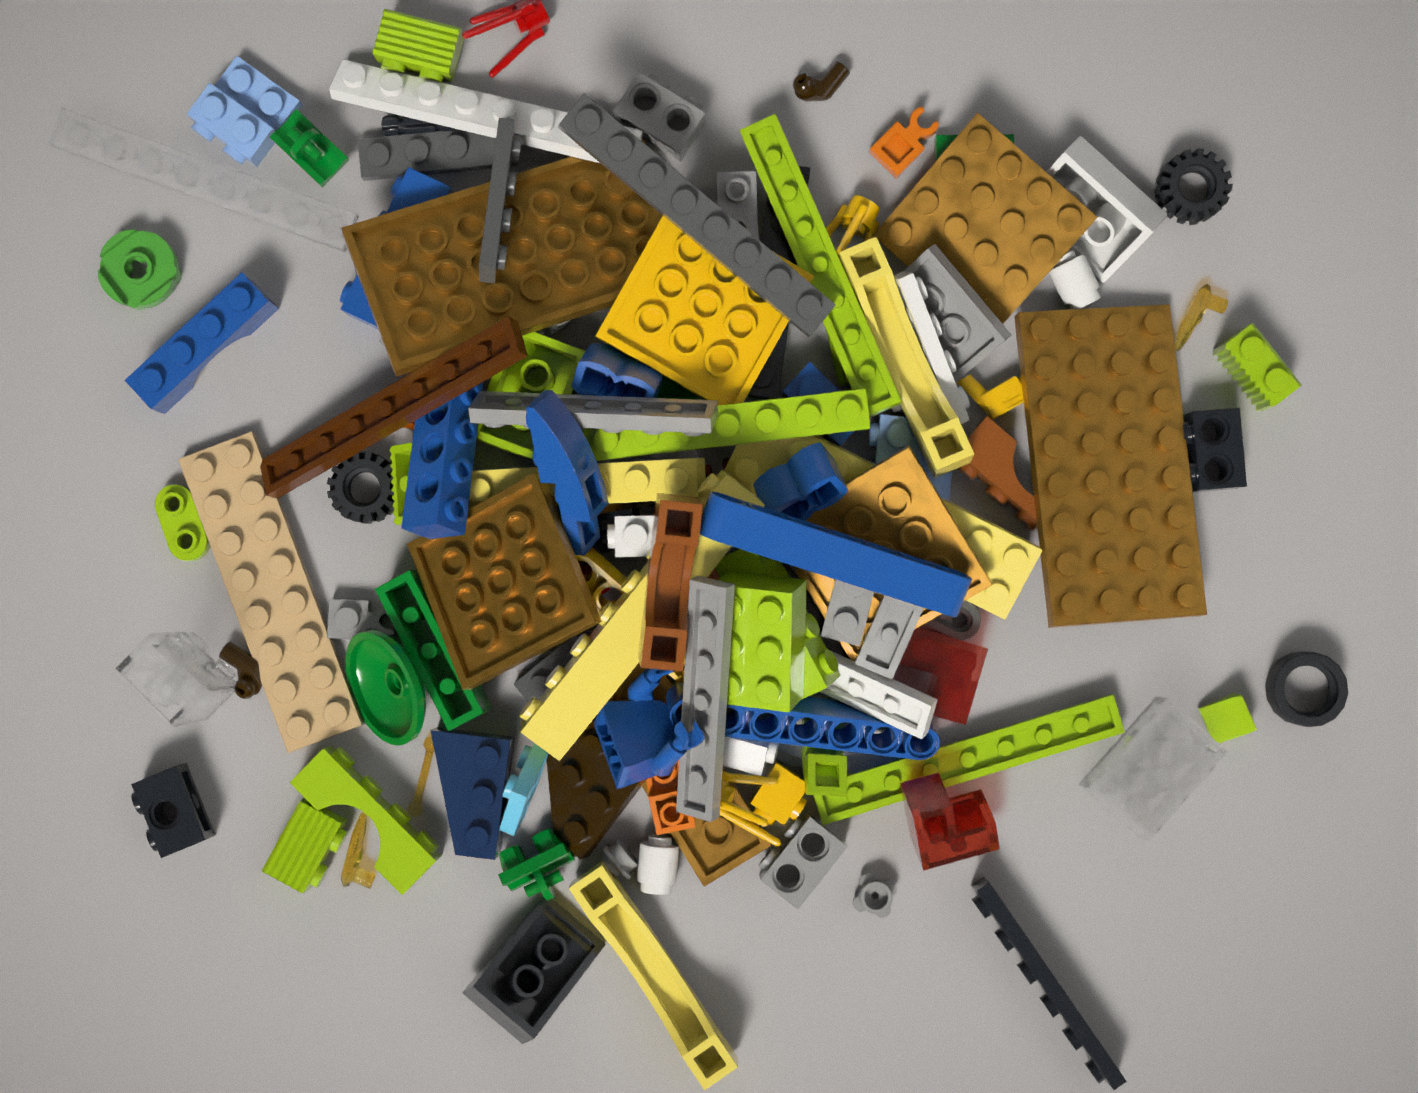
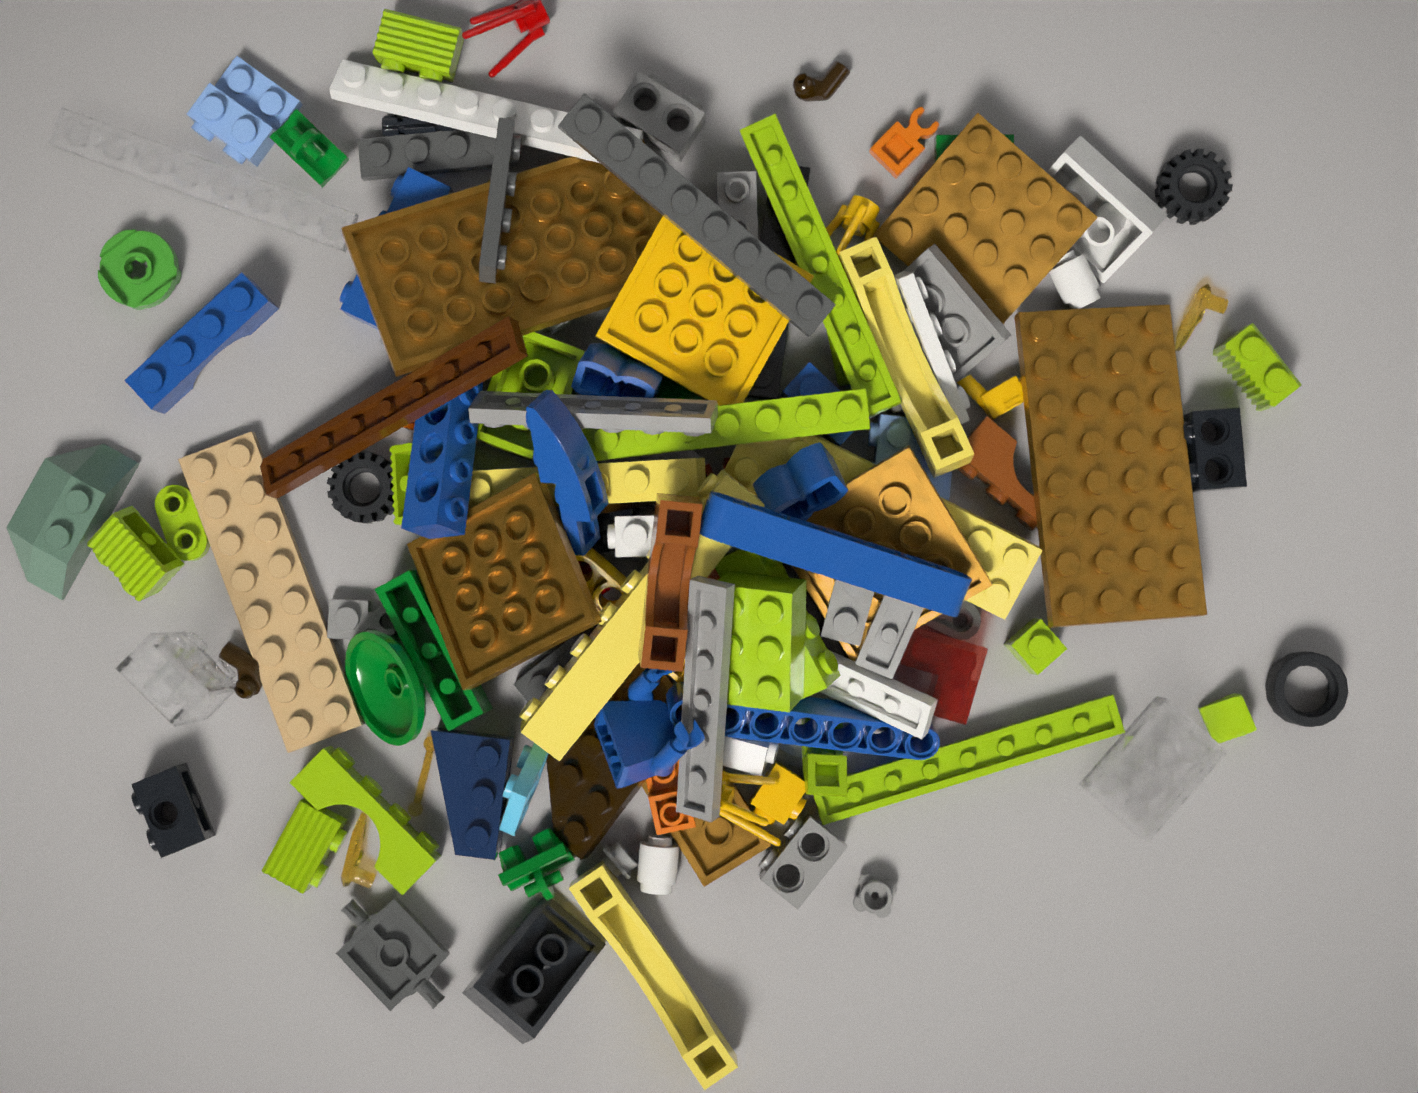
clear red brick [900,772,1000,871] -> none
black plate [971,876,1127,1090] -> none
none -> sand green wedge [6,444,140,600]
none -> lime brick [87,505,185,601]
none -> dark grey plate [336,896,450,1011]
none -> lime brick [1004,618,1067,675]

